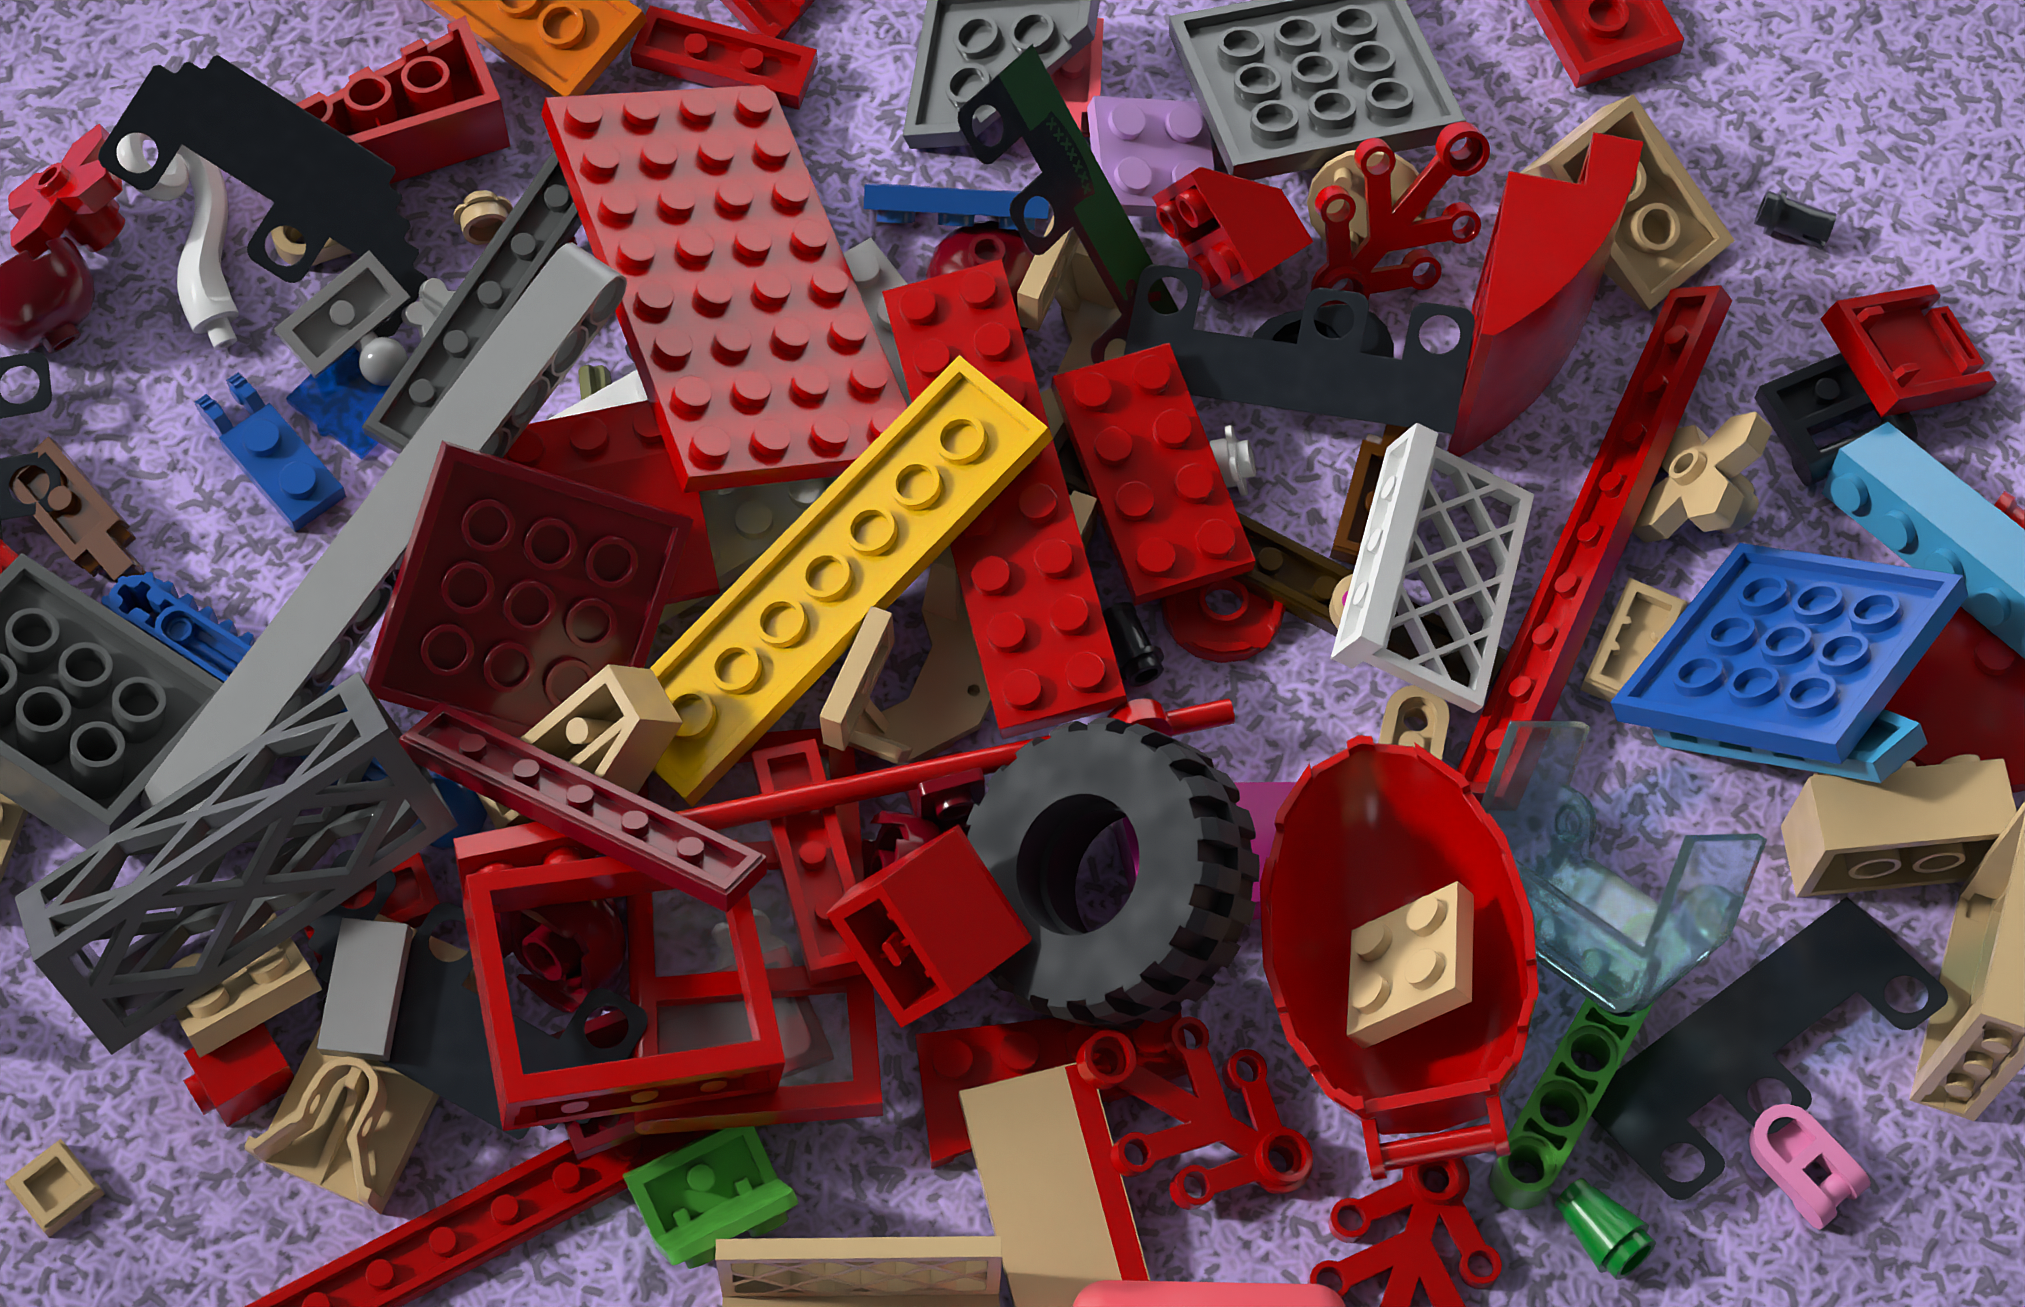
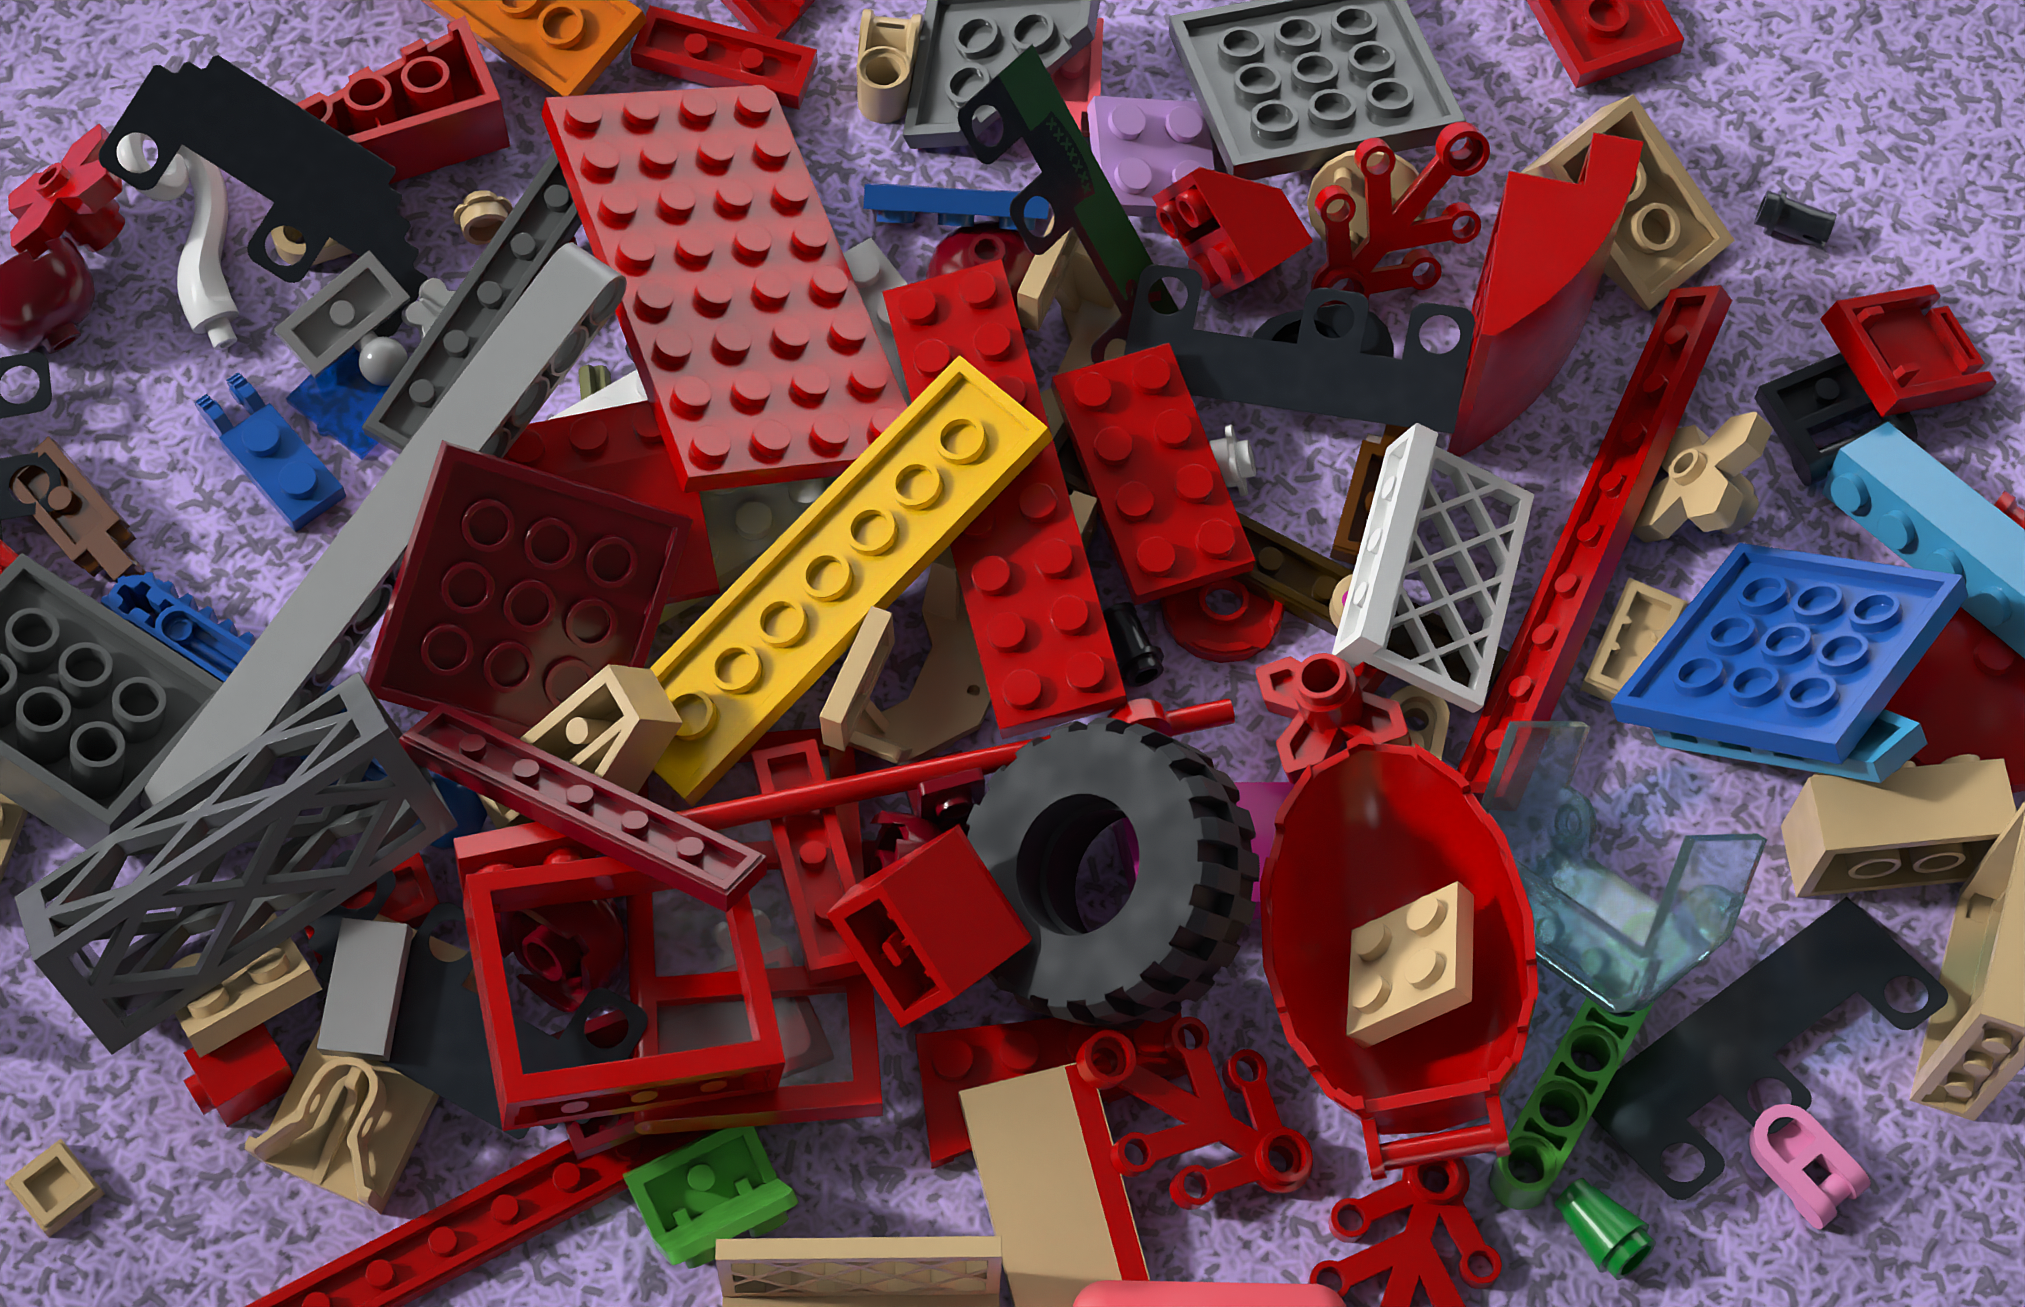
none -> tan piece [856,9,923,124]
none -> red plant [1255,653,1412,784]

